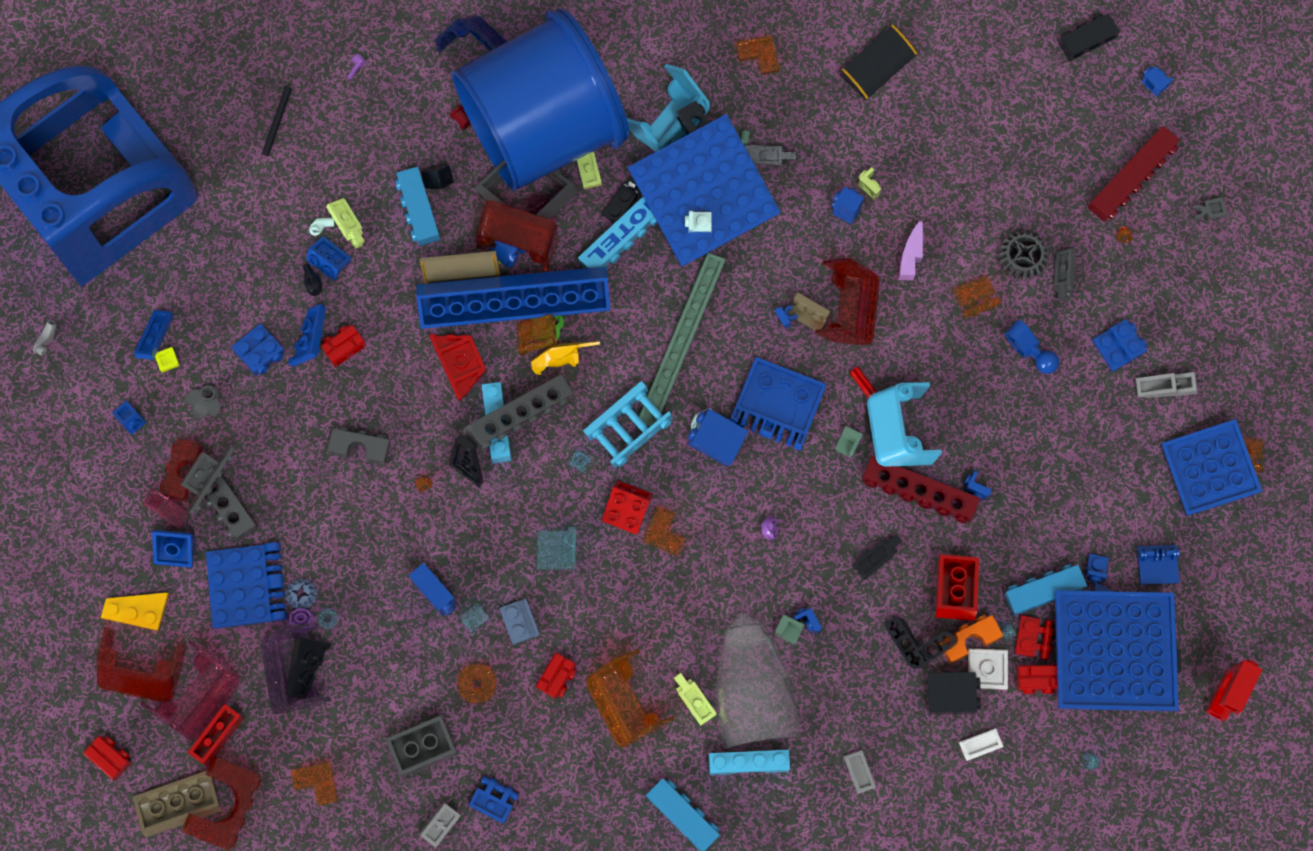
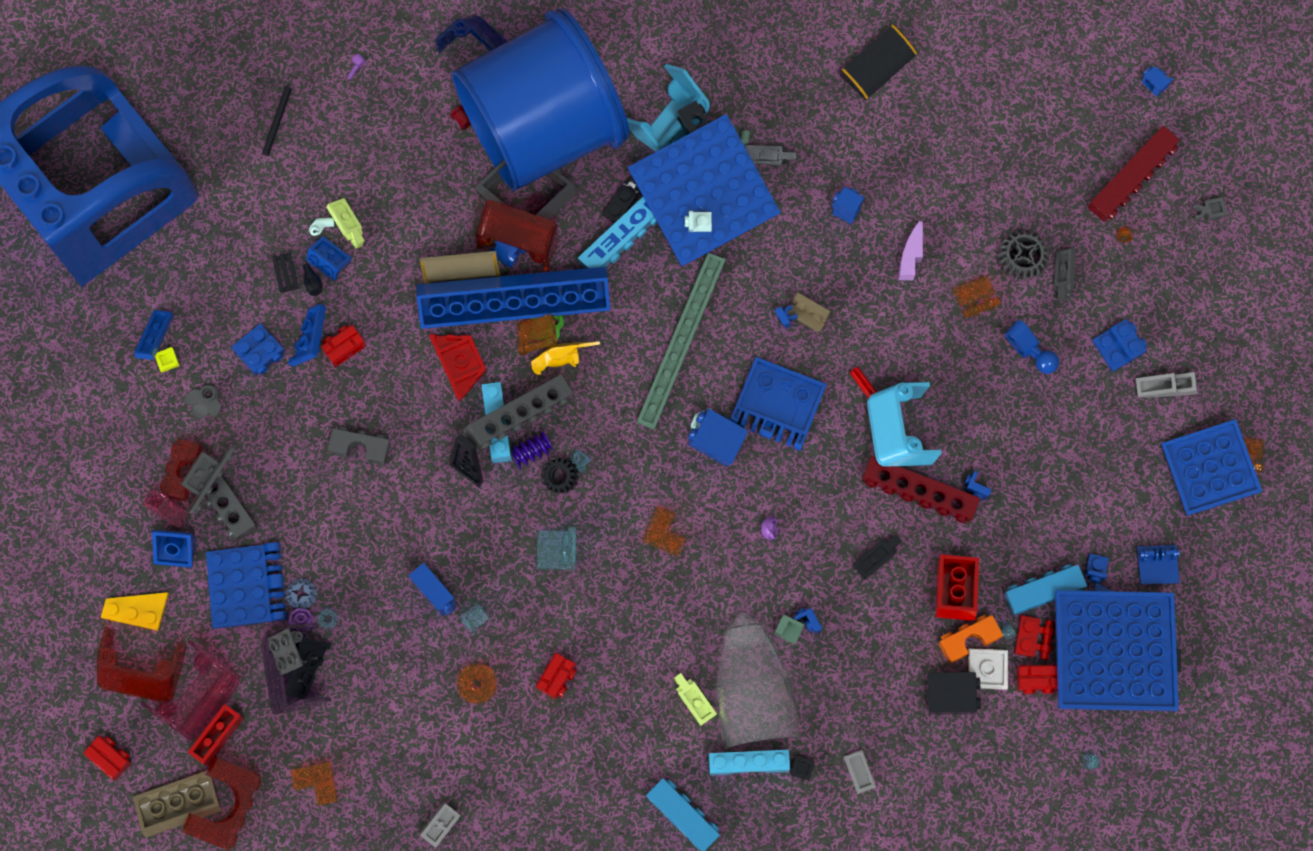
light grey arm [33,320,57,356] -> none
blue bracket [112,400,146,435] -> none
dark grey brick [386,715,458,778] -> none
dark azure brick [395,167,440,246] -> none
clear orange hinge [415,475,432,492] -> none
black panel [421,165,454,189] -> none
blue plate [468,776,520,824] -> none
sand blue plate [499,598,539,645] -> none
yellowish green hinge [576,152,602,189] -> none
medium azure fence [583,381,673,468] -> none
clear orange windscreen [586,649,675,748] -> none
red bracket [602,480,654,535] -> none
clear orange plate [736,35,780,75] -> none
clear red windscreen [815,258,879,346] -> none
sand green panel [835,426,863,458] -> none
yellowish green bracket [858,167,881,200] -> none
black beam [886,617,958,669] -> none
white tile [959,728,1004,761] -> none
black brick [1058,13,1120,62] -> none
red arch [1205,659,1263,721] -> none
none -> dark grey hinge [268,628,303,676]
none -> black tile [272,252,299,293]
none -> dark purple piece [510,432,553,469]
none -> black tyre [541,458,579,493]
none -> black plate [790,756,815,781]

